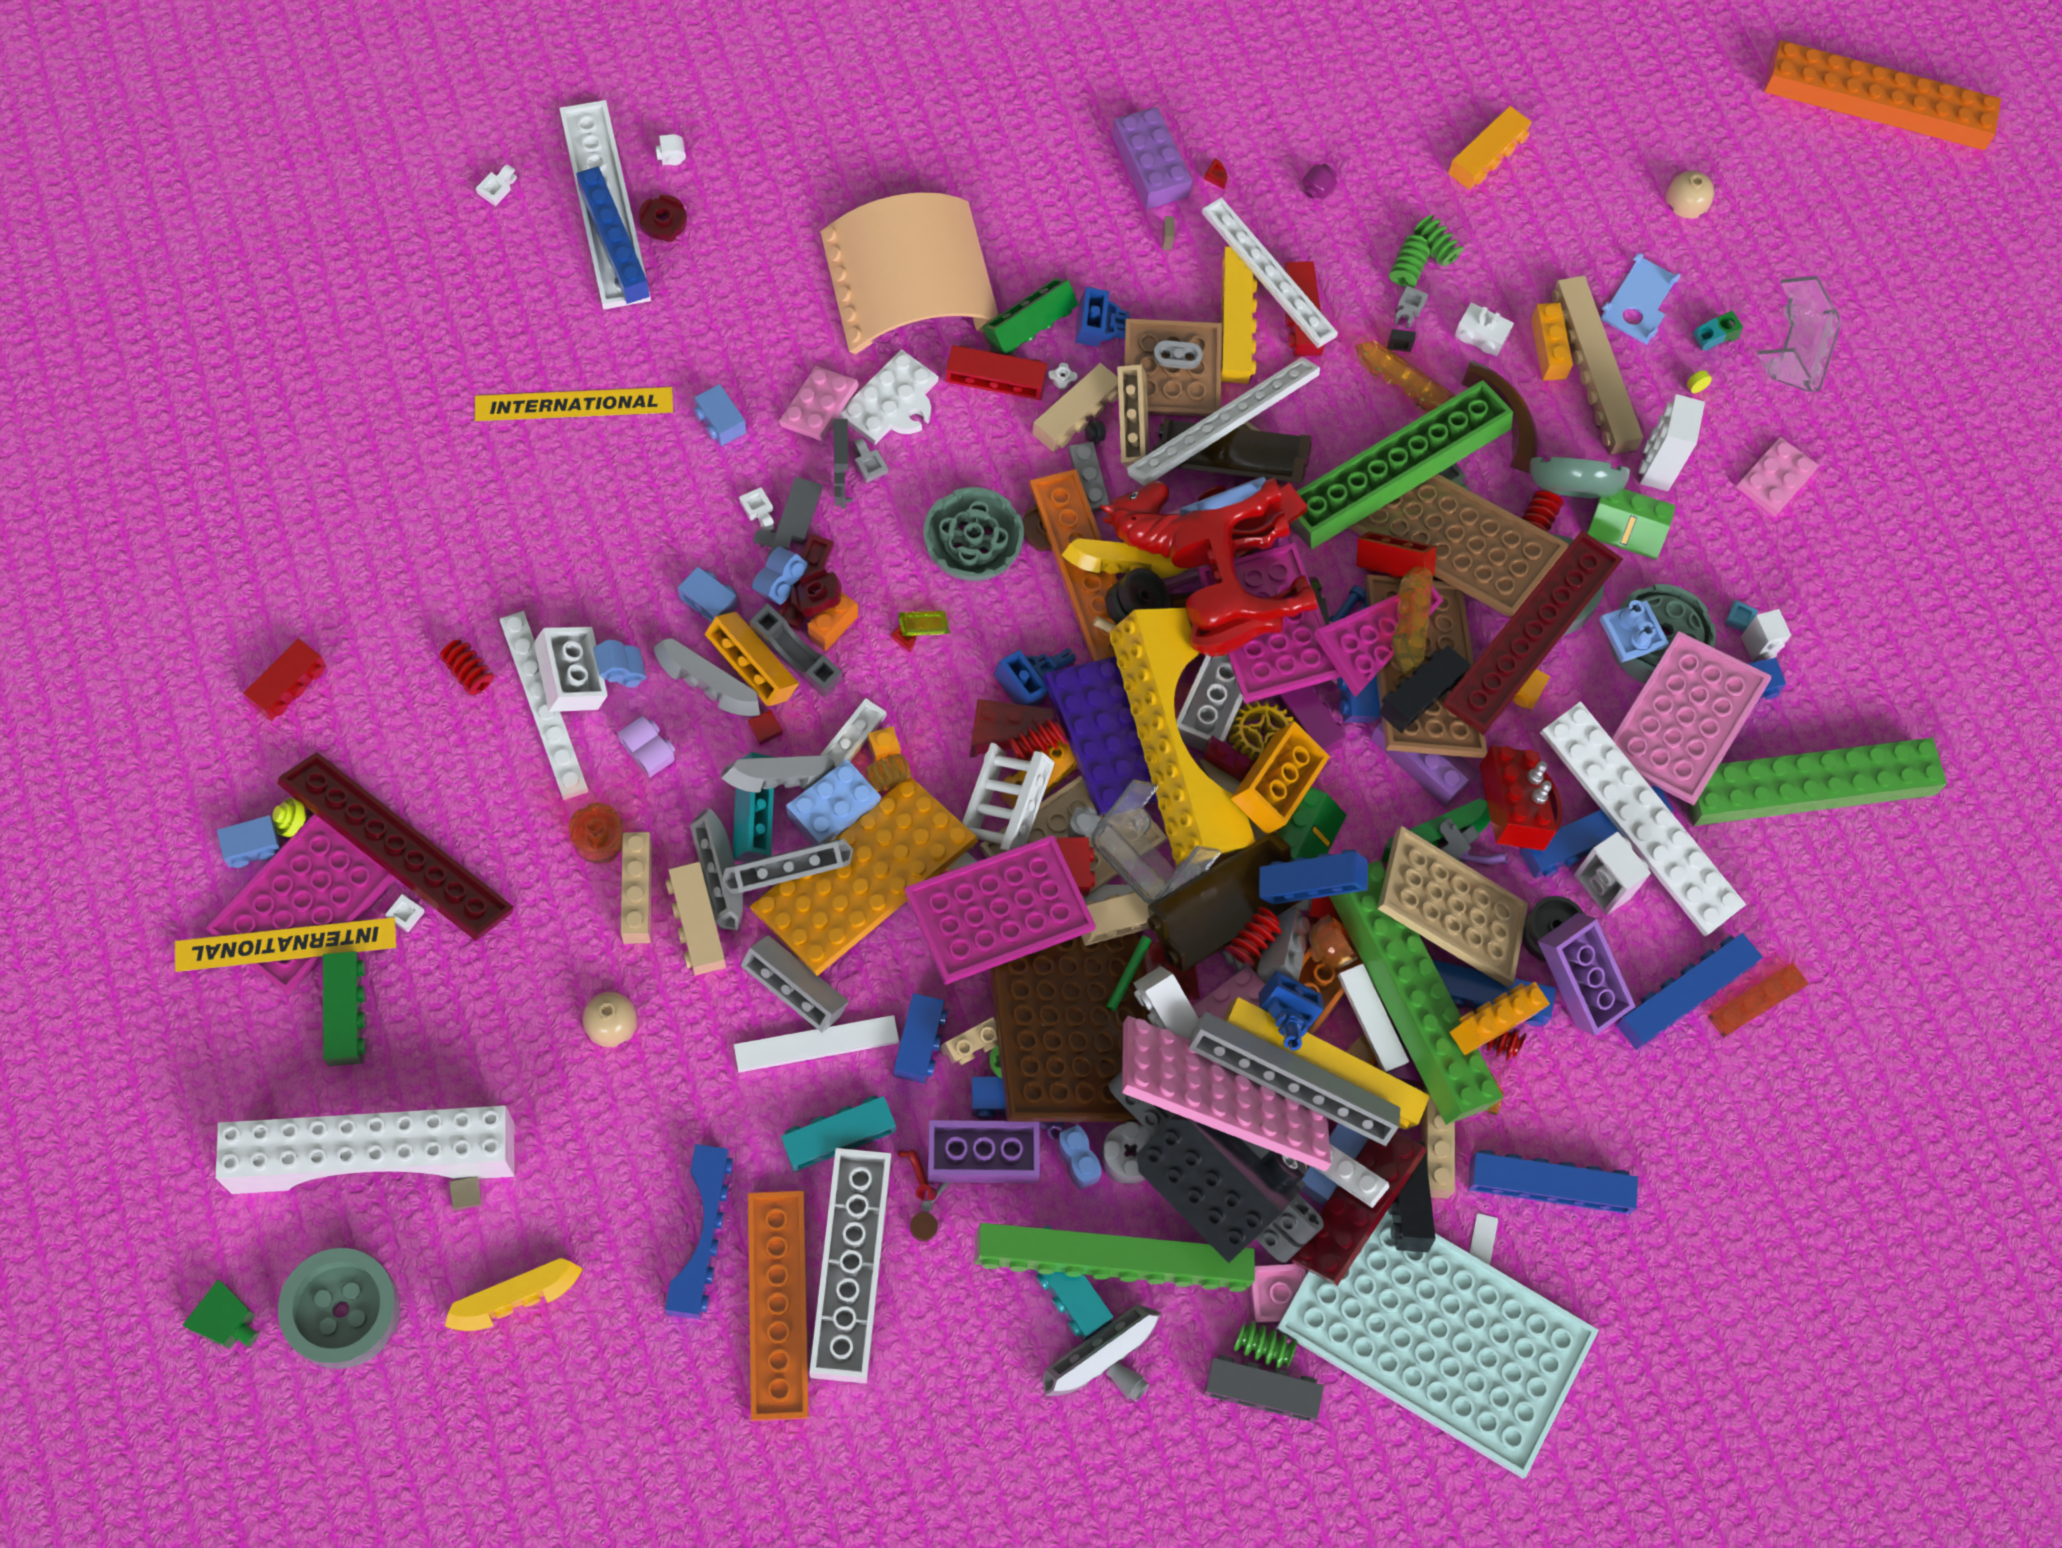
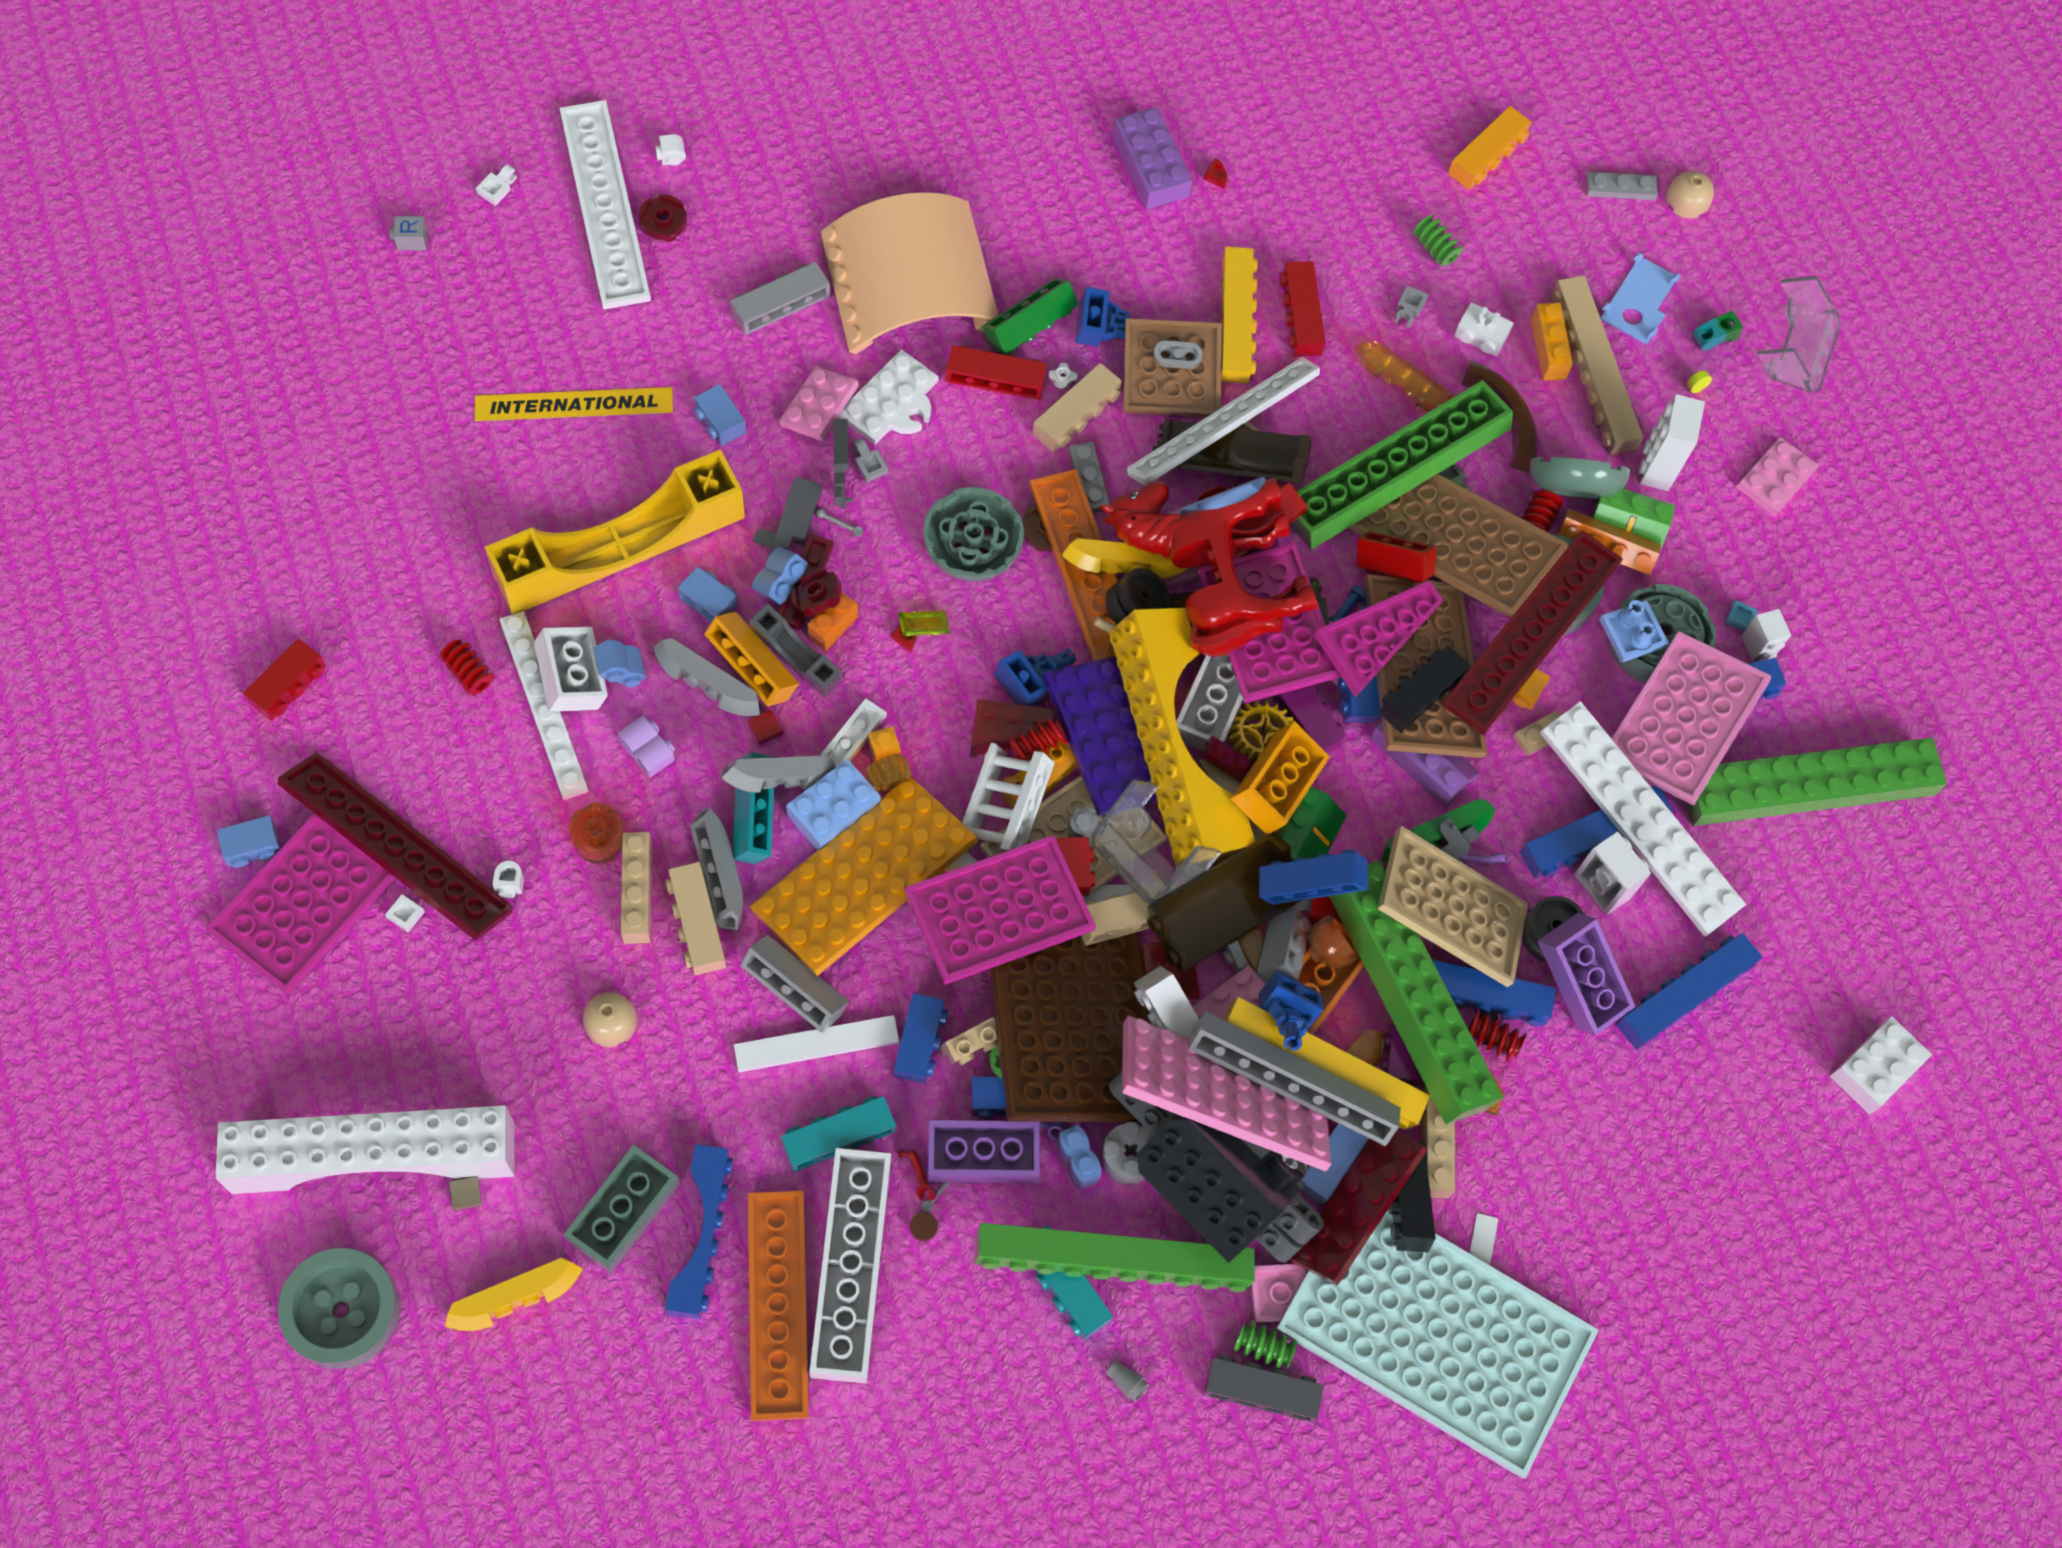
yellow sticker [175,917,396,972] -> none
green torso [183,1280,259,1349] -> none
neon yellow plate [272,798,306,837] -> none
green brick [323,951,367,1066] -> none
blue brick [576,166,650,304] -> none
light grey brick [721,839,853,894] -> none
white plate [739,487,775,531] -> none
brick [1042,1305,1161,1396] -> none
black plate [1085,420,1106,445] -> none
green bar [1106,936,1152,1011] -> none
tan brick [1117,364,1150,470] -> none
dark tan tile [1162,216,1174,250] -> none
white tile [1202,197,1338,348] -> none
red piece [1225,907,1282,966] -> none
magenta head [1302,164,1337,199] -> none
white plate [1309,1143,1389,1208] -> none
white tile [1337,964,1409,1073] -> none
pearl dark grey tile [1387,329,1416,352] -> none
bright green piece [1388,235,1431,288] -> none
clear yellow brick [1392,567,1433,675] -> none
light orange brick [1449,982,1550,1055] -> none
blue brick [1468,1150,1638,1214] -> none
red piece [1479,745,1562,851] -> none
clear orange plate [1708,963,1809,1038] -> none
orange brick [1764,40,2001,150] -> none
none -> light grey brick [390,216,428,250]
none -> yellow arch [484,449,745,614]
none -> white plate [493,861,524,898]
none -> sand green brick [563,1144,680,1274]
none -> light grey brick [730,262,830,335]
none -> light grey hinge [816,508,863,537]
none -> tan plate [1513,710,1561,757]
none -> orange brick [1558,508,1661,575]
none -> light grey plate [1586,172,1658,200]
none -> white brick [1830,1016,1932,1115]

